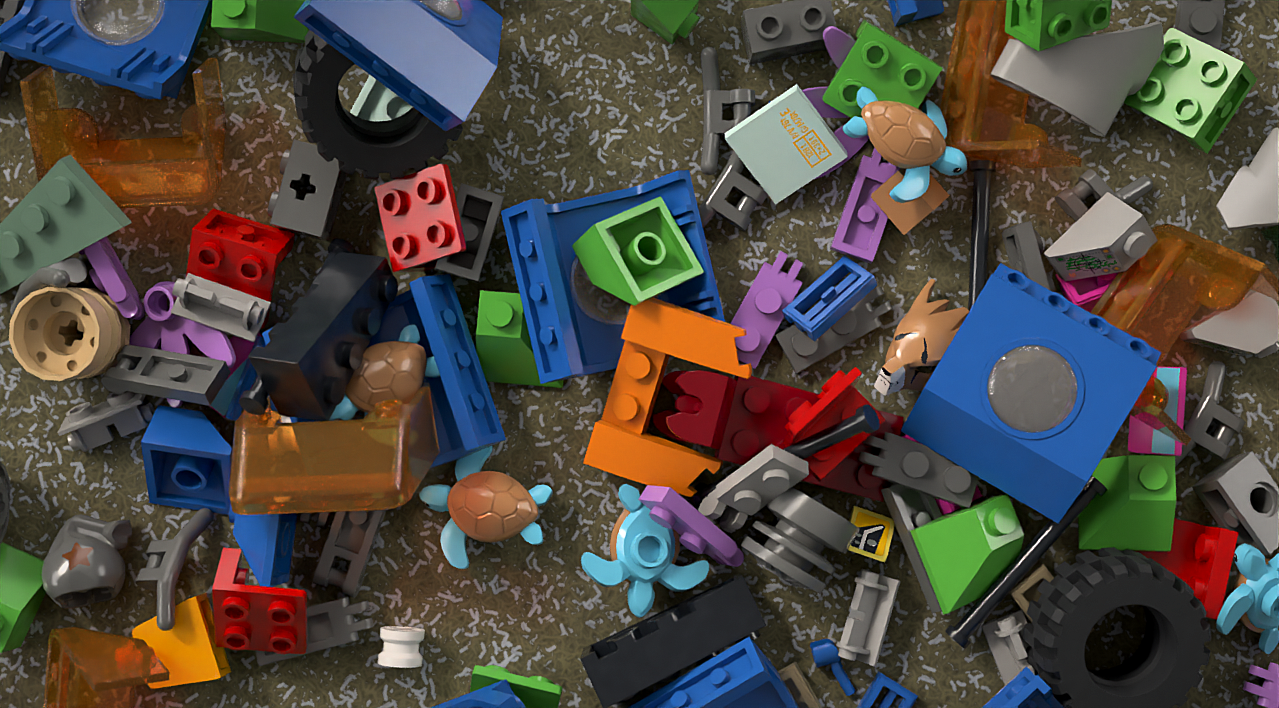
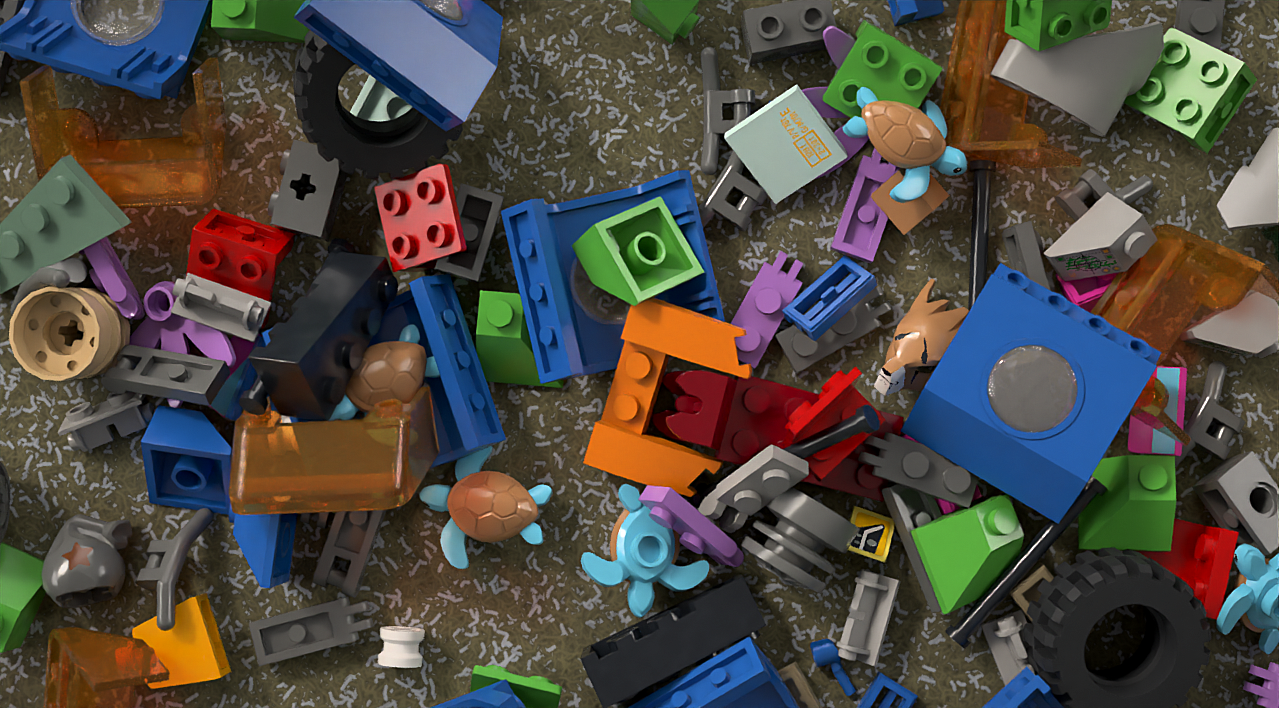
red bracket [212,548,307,654] -> none

